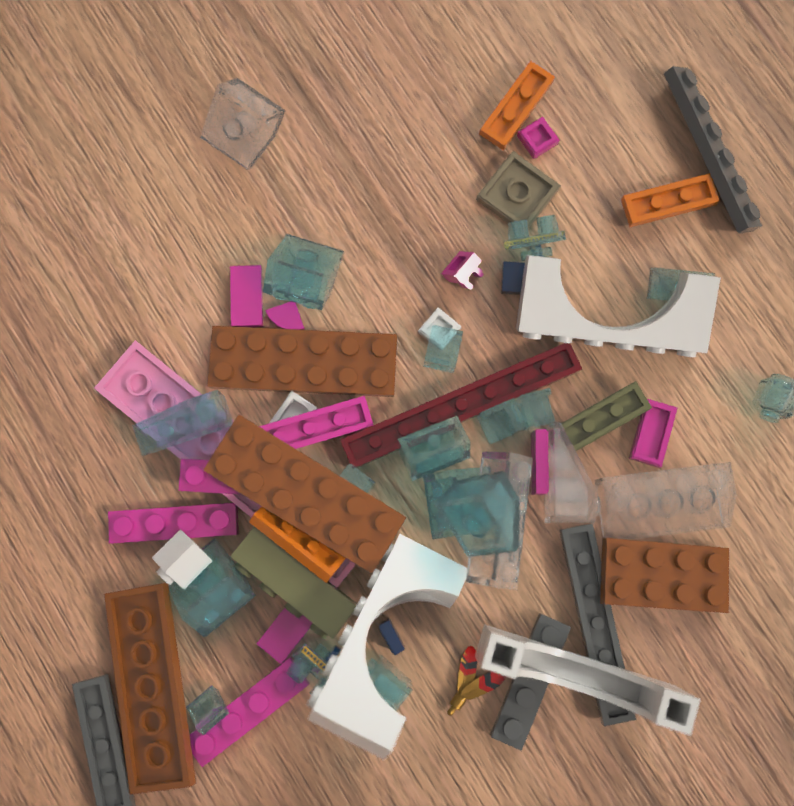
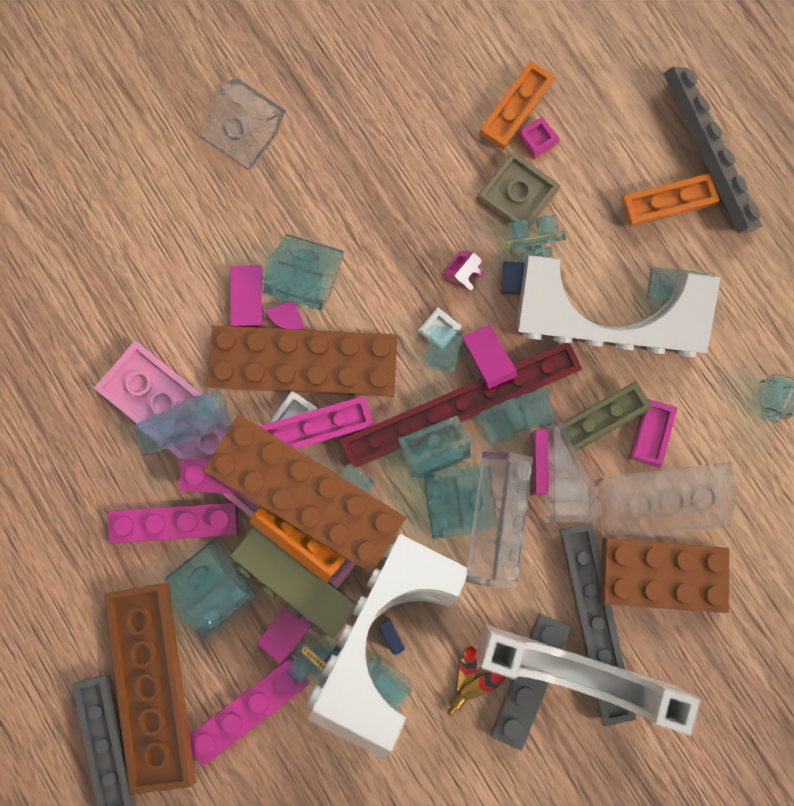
white brick [152,529,212,590] -> none
clear light blue tile [186,685,229,735] -> none
clear light blue slope [434,471,520,557] -> none
none -> dark pink tile [462,325,517,389]

